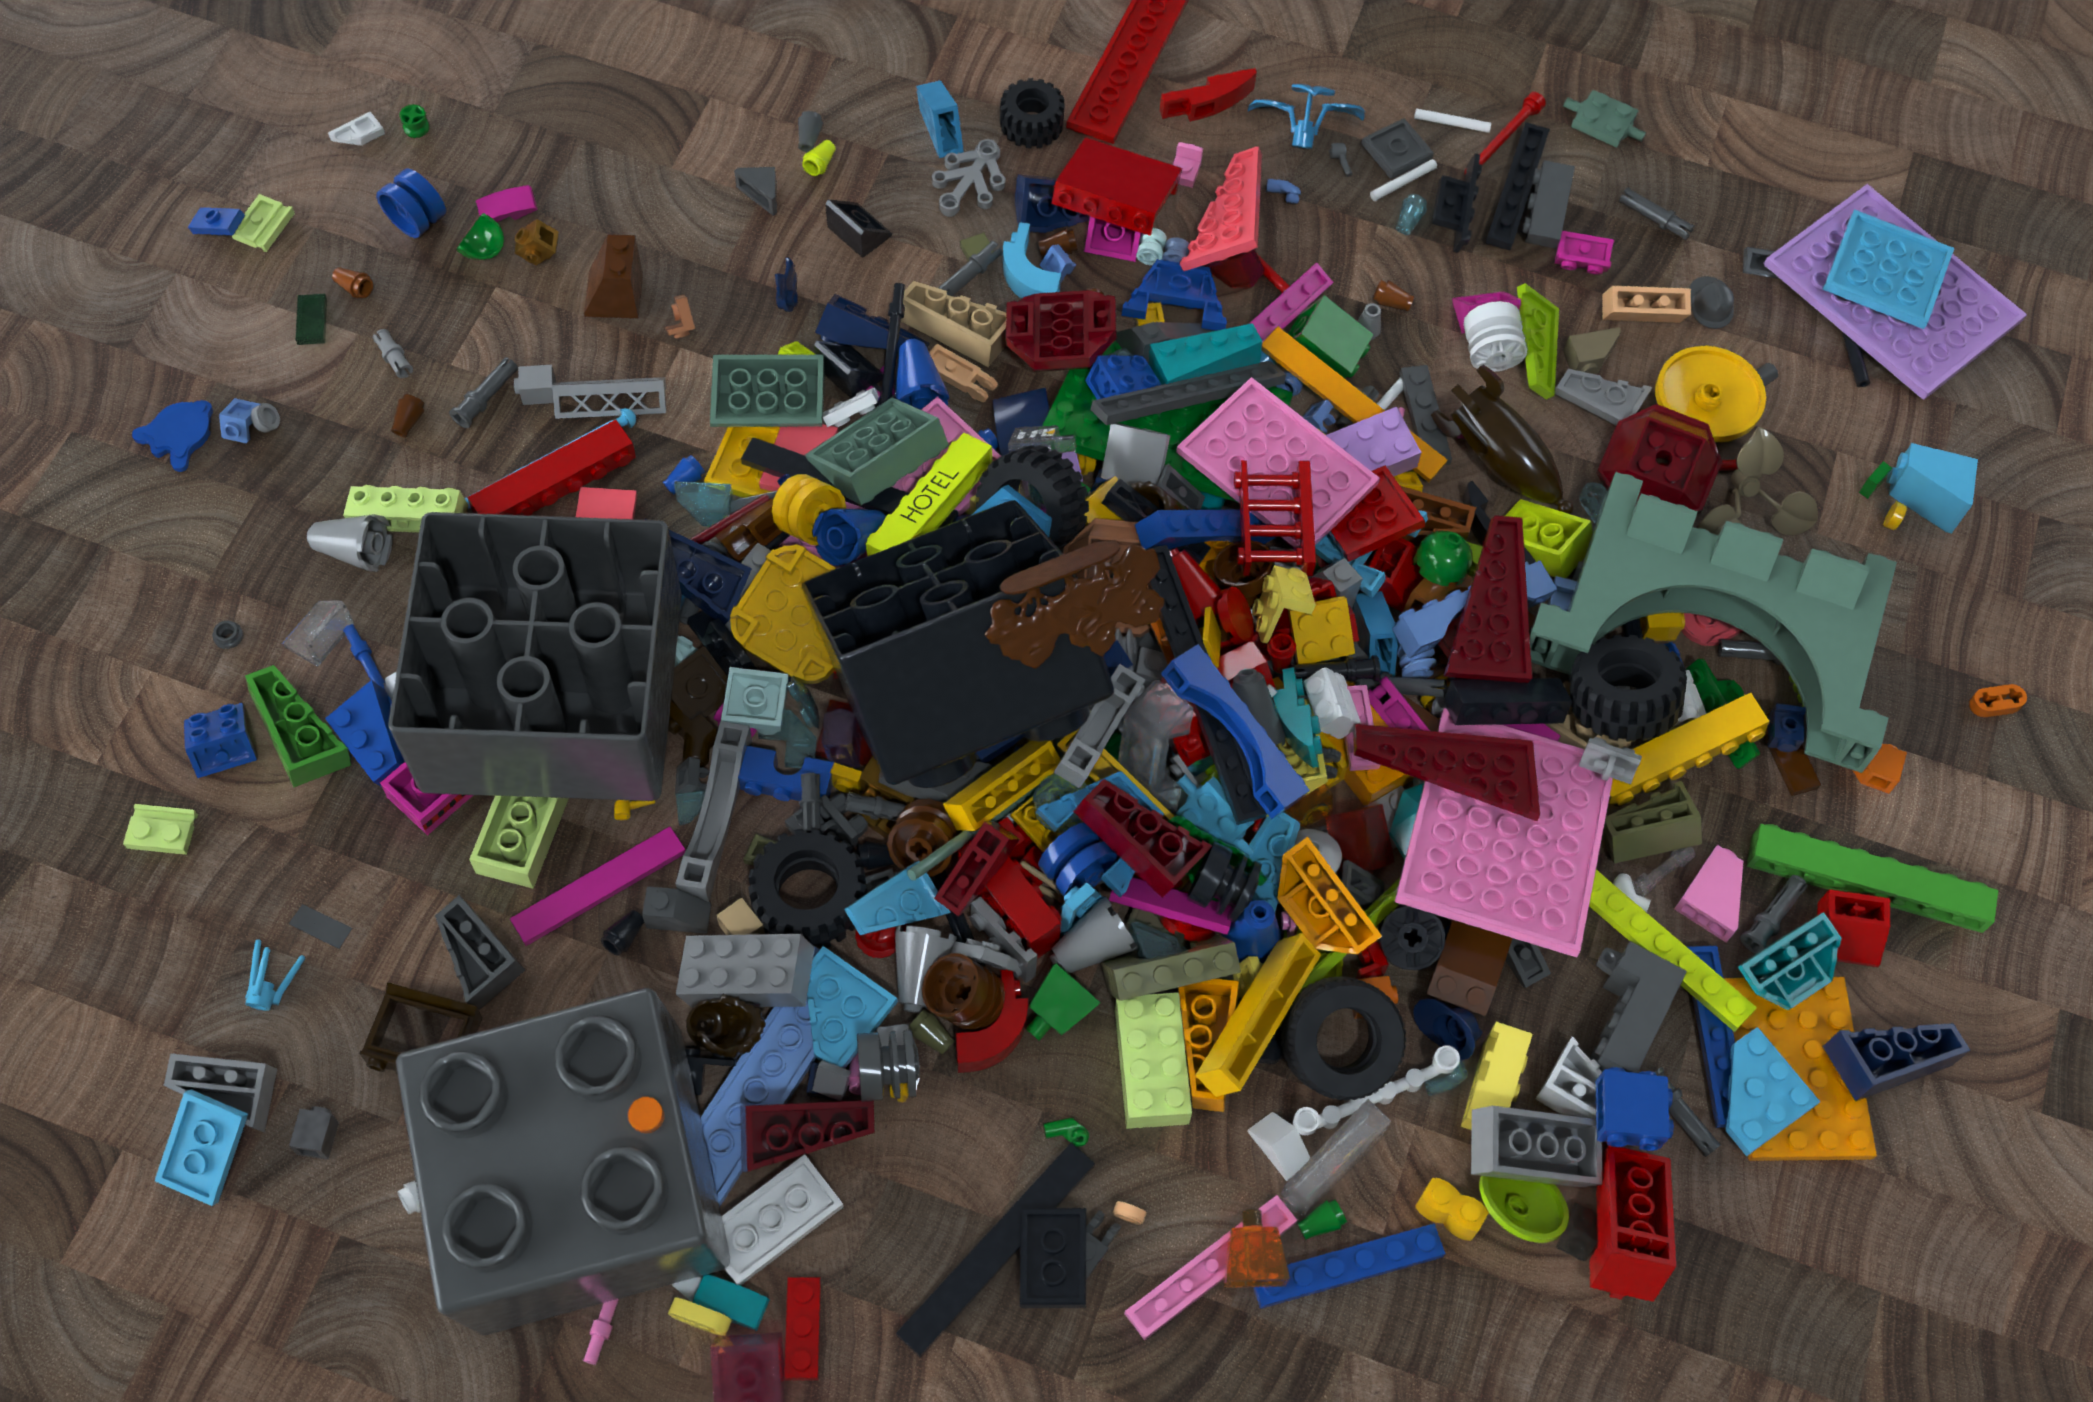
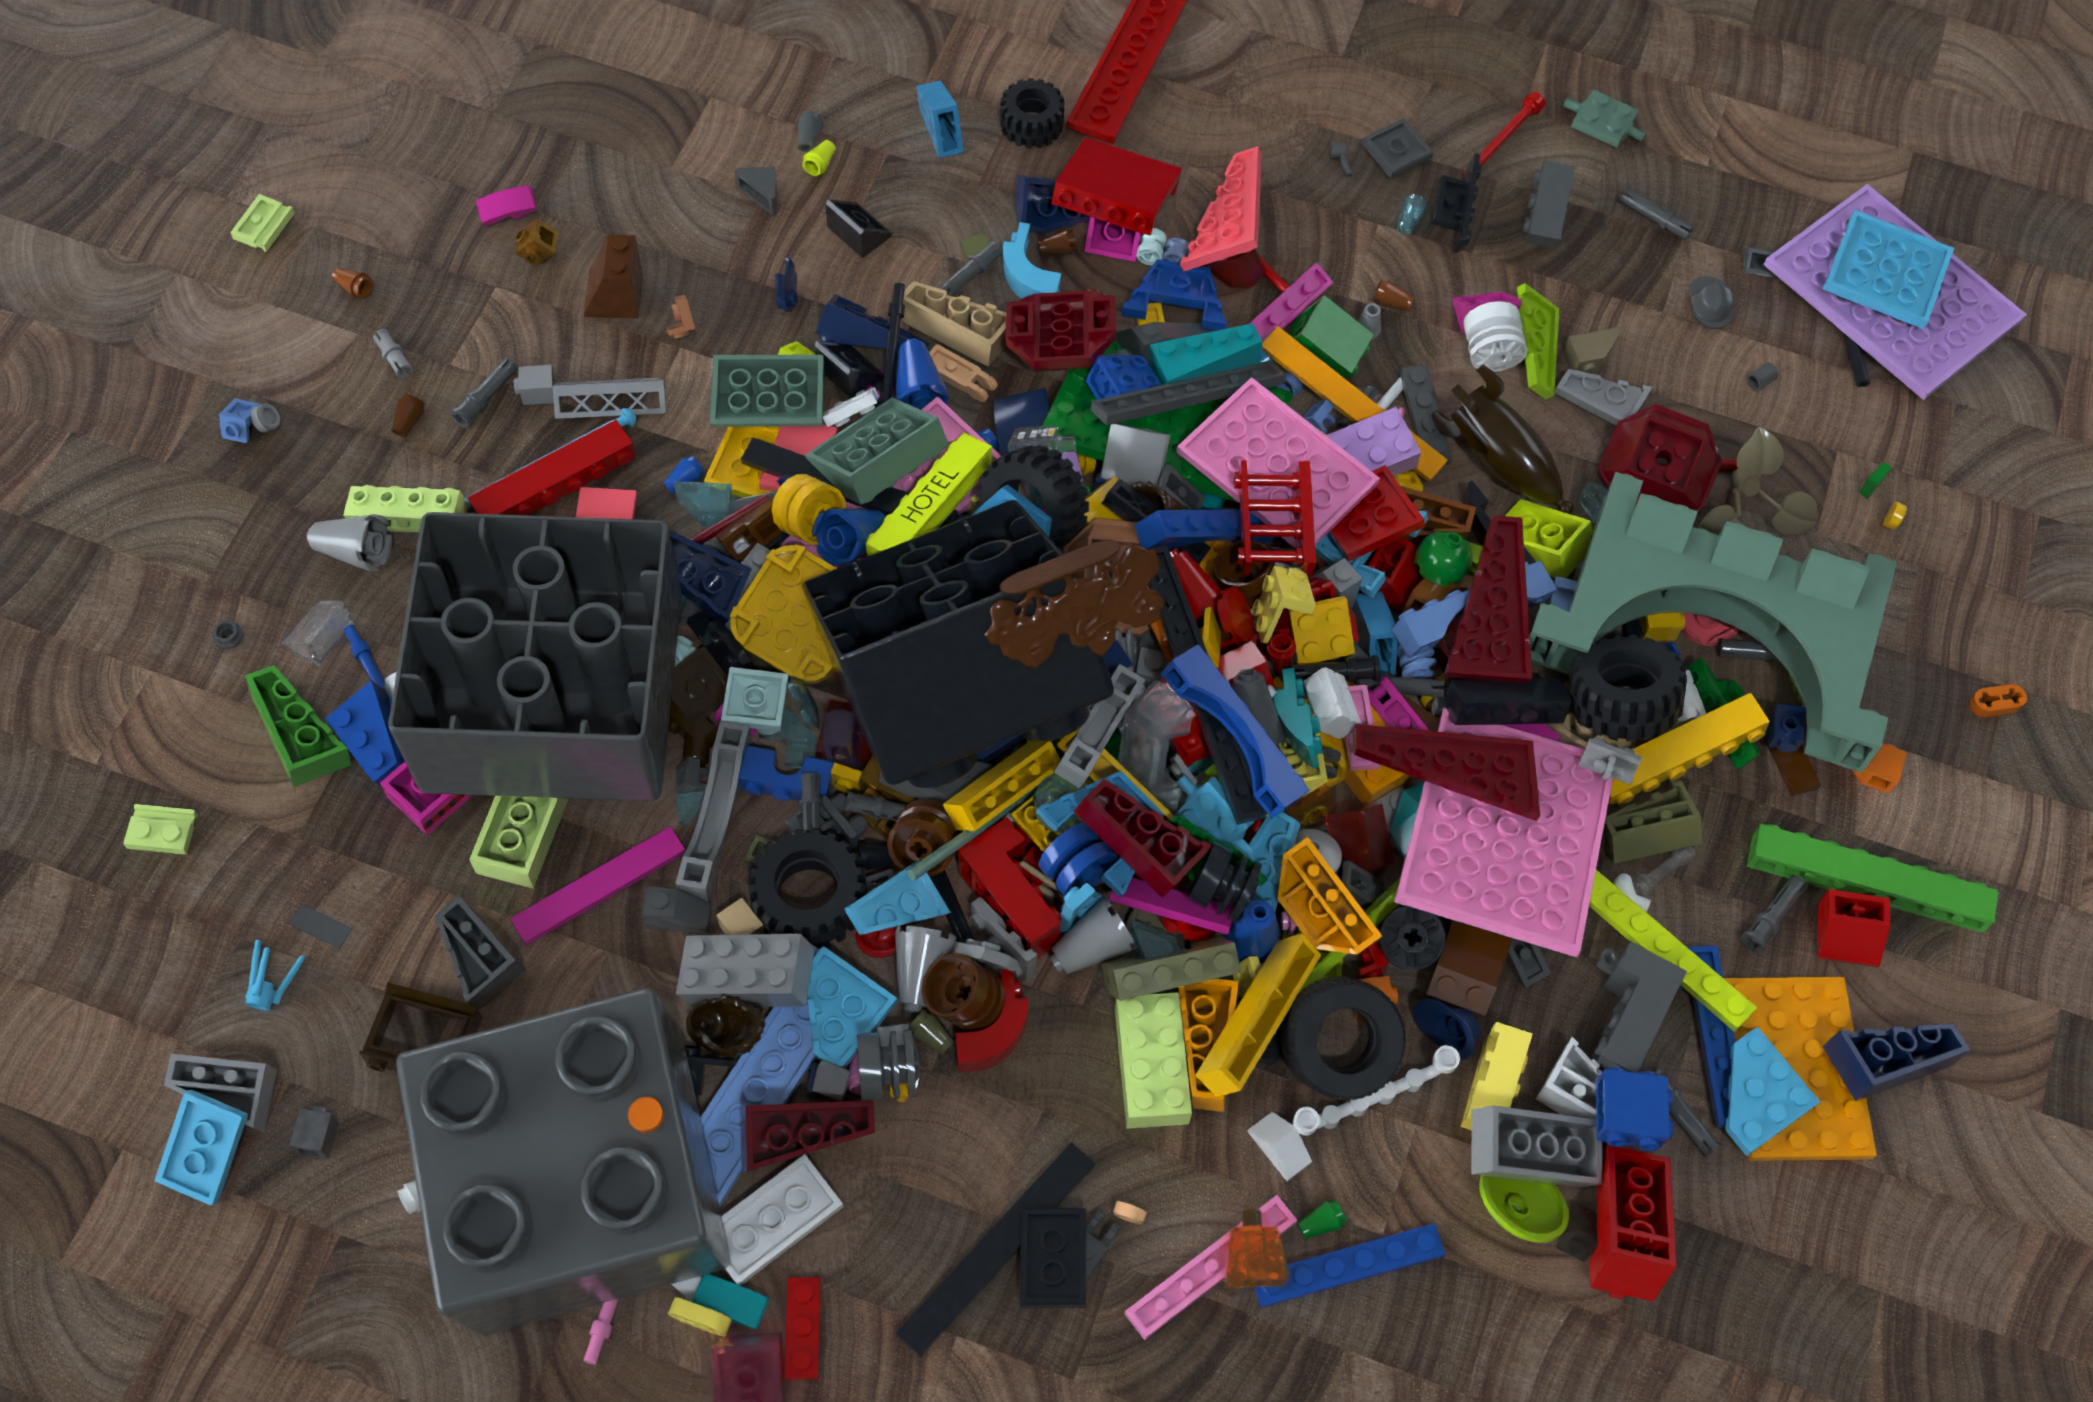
blue tile [132,400,213,472] -> none
blue bracket [184,703,257,778] -> none
blue plate [188,207,245,235] -> none
clear green tile [295,294,327,345] -> none
white tile [328,112,385,145] -> none
blue wheel [376,168,446,238] -> none
green wheel [399,104,429,138] -> none
green helmet [456,213,504,260] -> none
black cone [601,910,645,956] -> none
yellow hand [614,800,655,821] -> none
light grey plant [932,139,1005,217] -> none
dark red slope [934,821,1020,916] -> none
green torso [1026,963,1101,1041] -> none
medium blue tile [1040,245,1076,282] -> none
green arm [1043,1118,1089,1147] -> none
red slope [1160,68,1257,122] -> none
bright pink bracket [1173,142,1203,188] -> none
dark azure plant [1248,84,1365,149] -> none
medium blue arm [1266,179,1301,204] -> none
clear slope [1281,1099,1392,1217] -> none
white bar [1370,159,1437,201] -> none
white bar [1414,108,1491,133] -> none
yellow brick [1415,1178,1489,1241] -> none
clear light blue arm [1425,1060,1468,1096] -> none
black plate [1486,122,1550,251] -> none
dark pink bracket [1555,231,1614,275] -> none
light nougat brick [1602,286,1691,323] -> none
yellow dish [1655,346,1766,442] -> none
bright pink slope [1674,845,1743,943] -> none
teal wedge [1738,912,1842,1010] -> none
medium azure slope [1887,443,1978,534] -> none

